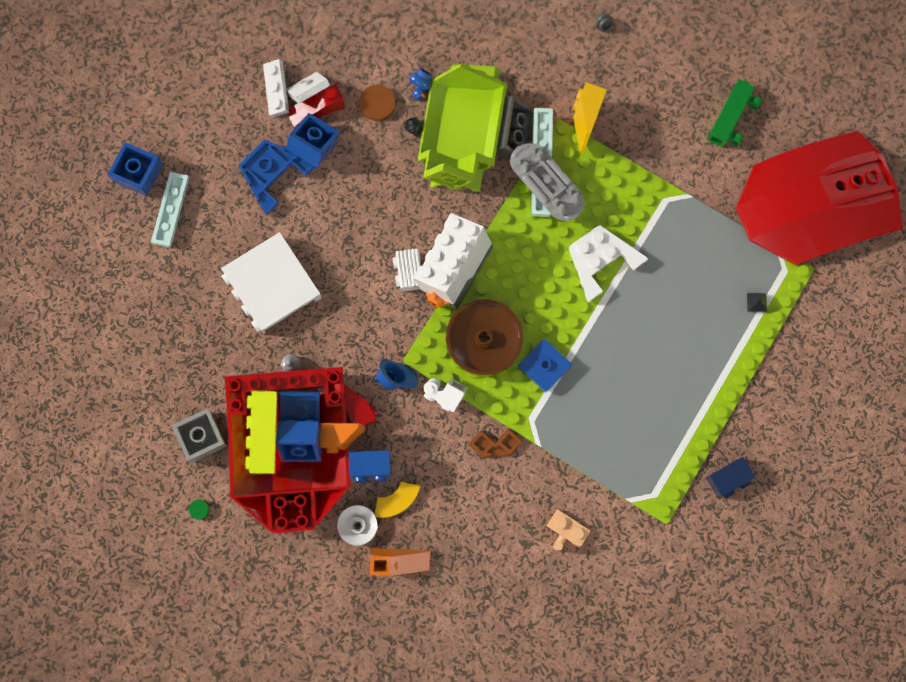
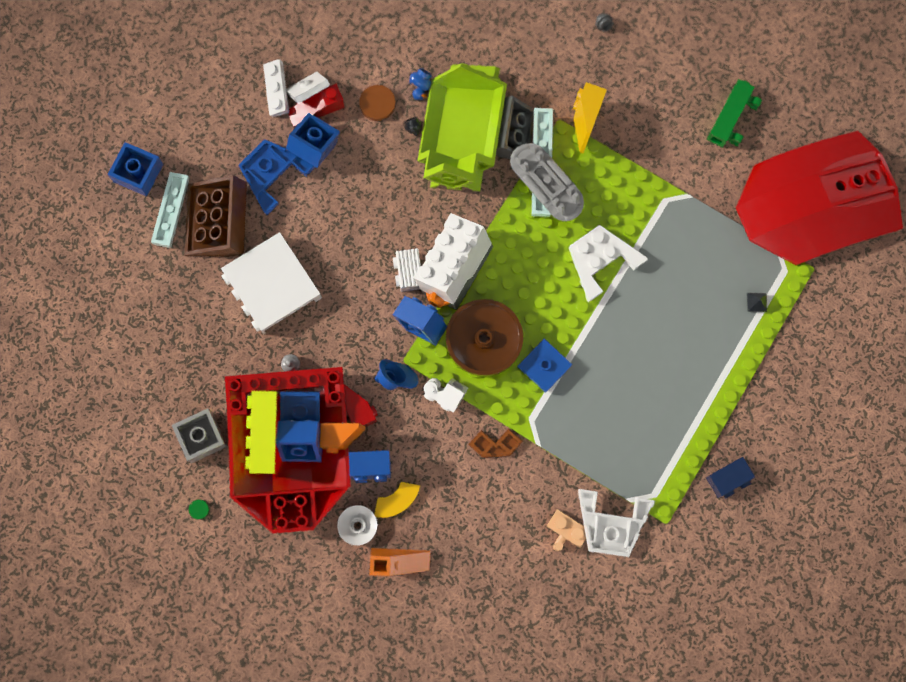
none -> reddish brown slope [184,175,247,256]
none -> blue brick [393,296,447,346]
none -> white wing [578,489,655,557]

